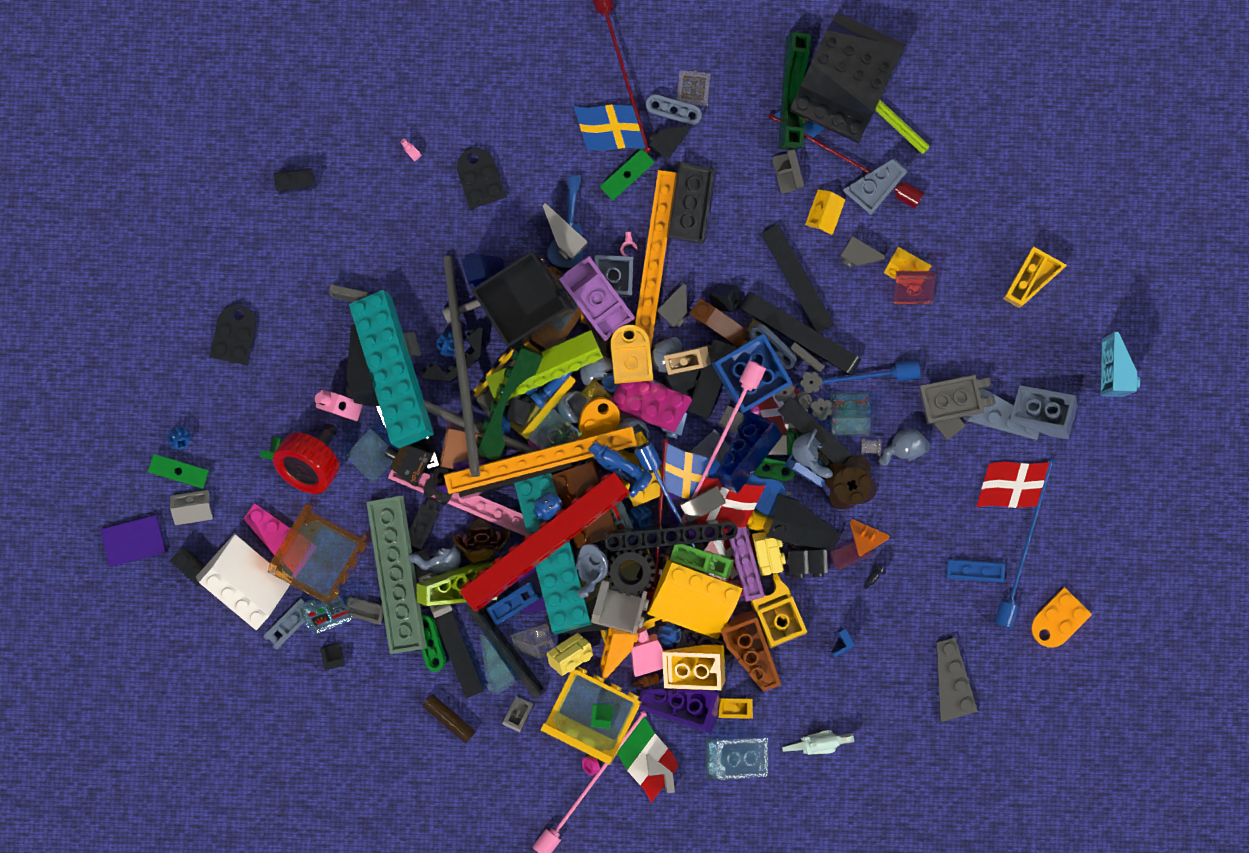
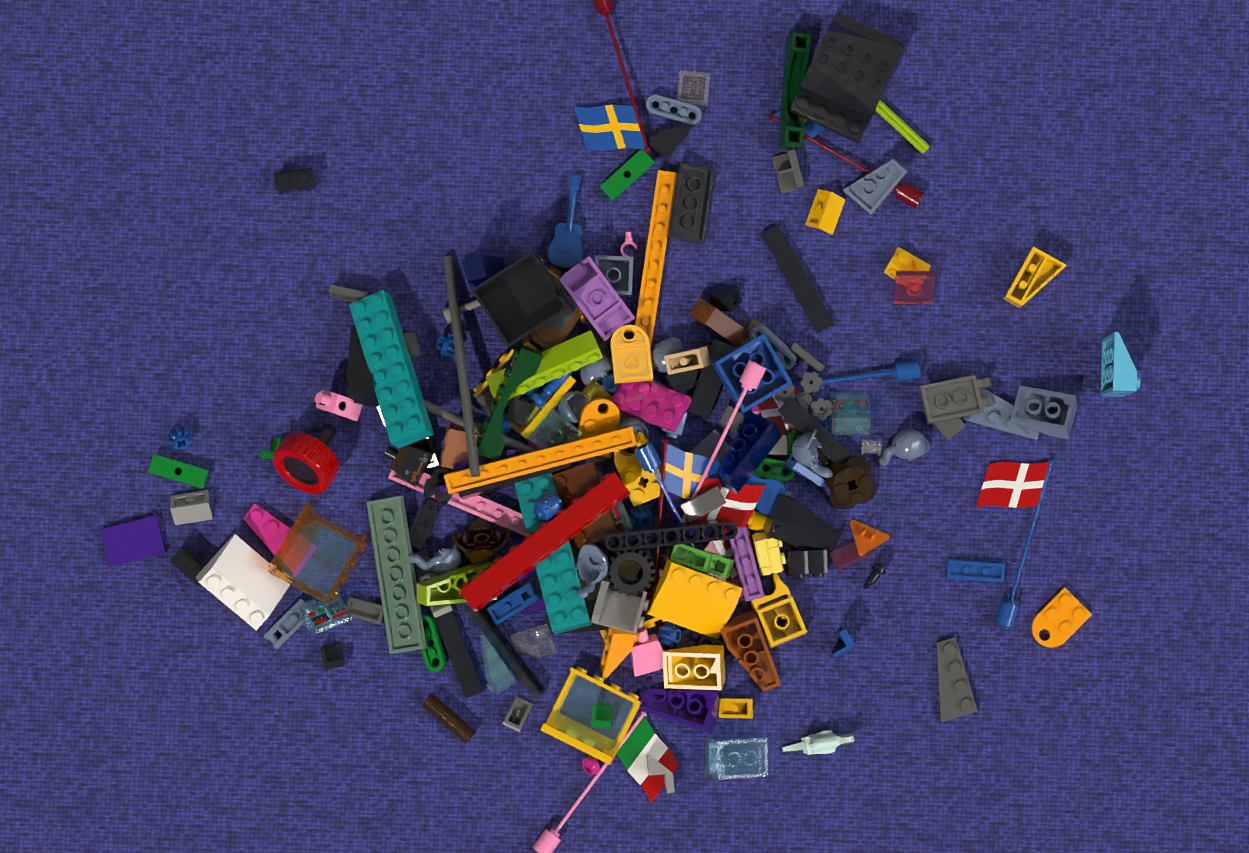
black plate [210,305,256,366] -> none
clear light blue slope [346,428,393,483] -> none
bright pink piece [401,139,422,162] -> none
black slope [421,327,484,383] -> none
black plate [457,148,506,210] -> none
light grey slope [543,203,588,260] -> none
light yellow brick [547,633,593,676] -> none
blue piece [588,441,652,498] -> none
reddish brown piece [633,674,660,687] -> none
dark grey slope [657,283,687,328] -> none
black beam [739,292,861,376] -> none
dark grey slope [839,236,885,268] -> none

